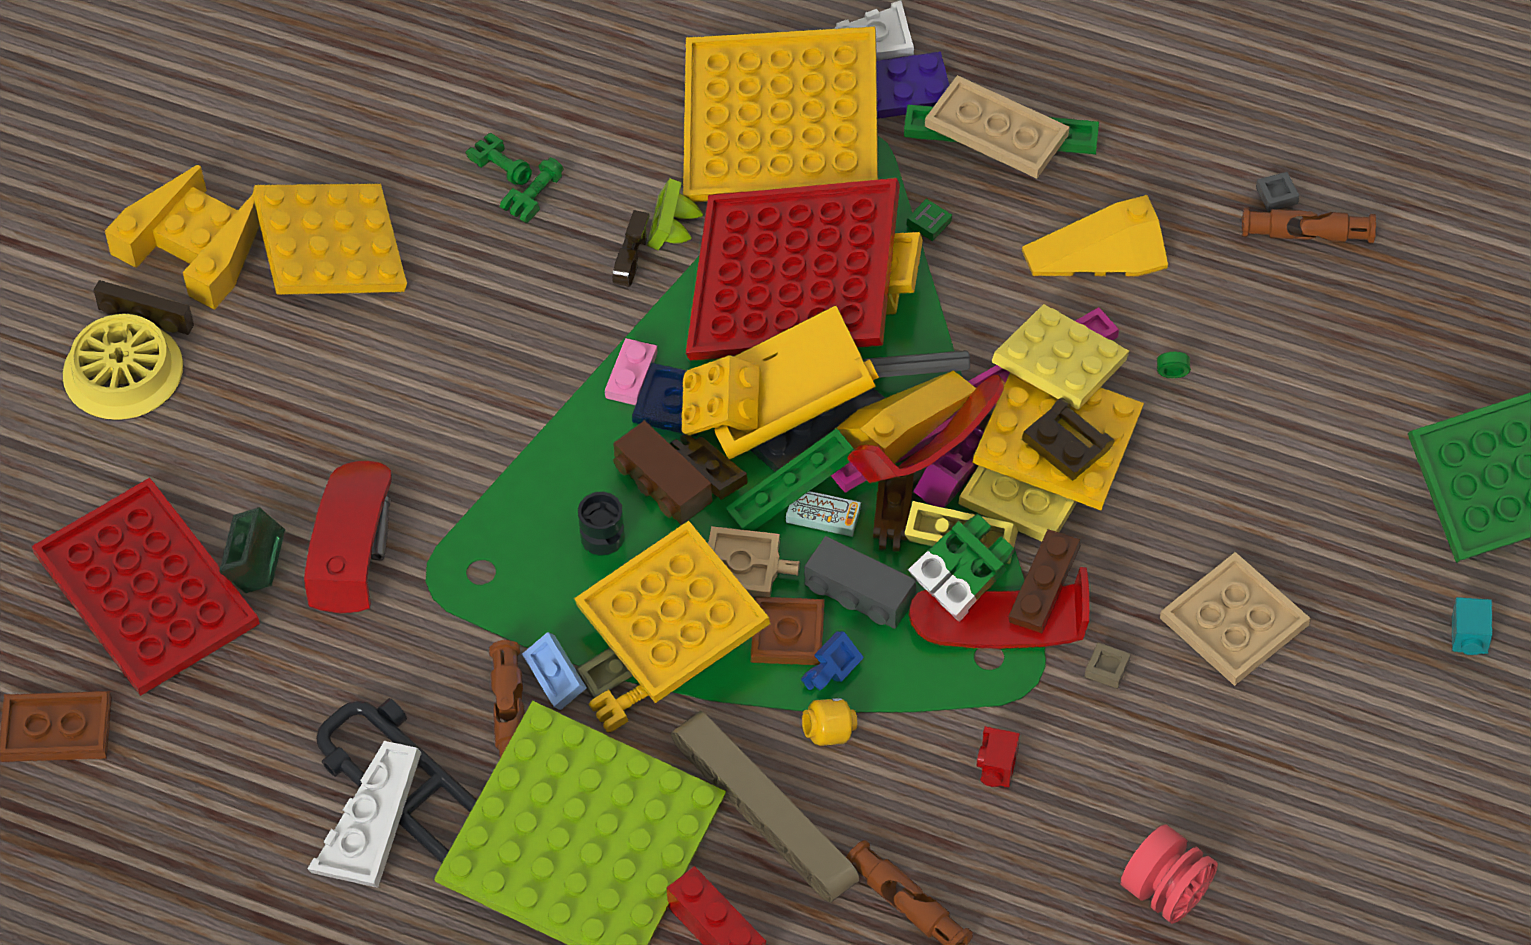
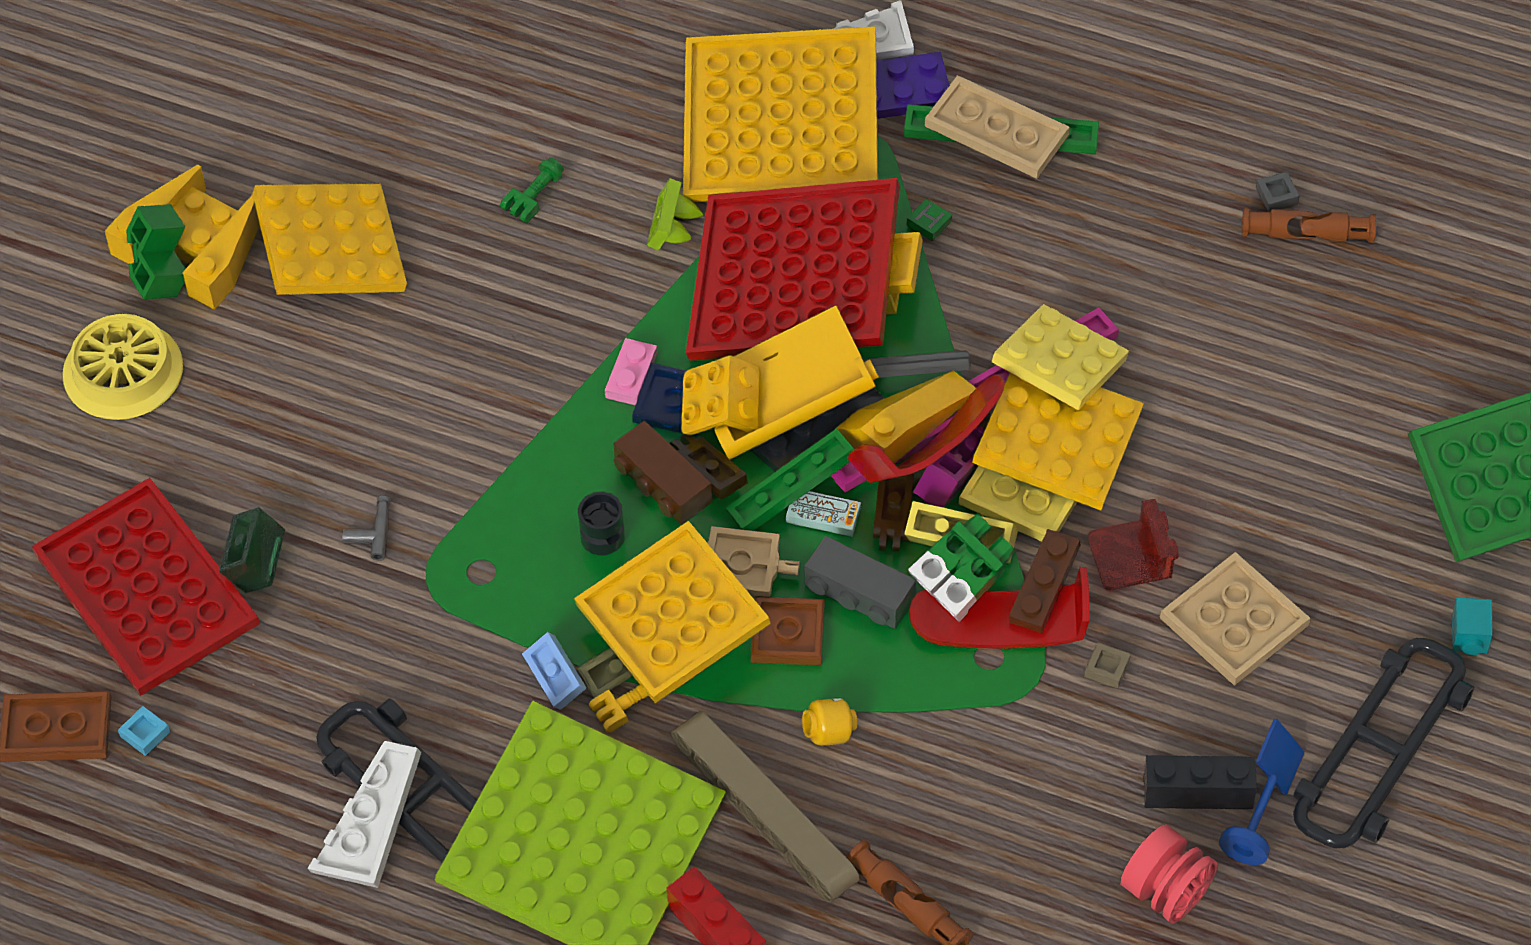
dark brown plate [93,280,194,335] -> none
red piece [304,461,392,613] -> none
green hinge [465,133,532,185] -> none
dark orange piece [489,640,525,758] -> none
dark brown piece [612,210,650,287] -> none
blue plate [801,631,864,690] -> none
red brick [976,726,1020,788] -> none
dark brown plate [1021,398,1115,481] -> none
yellow wedge [1022,195,1168,276] -> none
green tile [1157,352,1191,378] -> none
none -> medium azure plate [118,706,170,756]
none -> green brick [126,204,185,300]
none -> clear red bracket [1088,499,1179,590]
none -> black brick [1143,755,1257,809]
none -> blue piece [1219,719,1305,865]
none -> black bar [1293,638,1475,848]

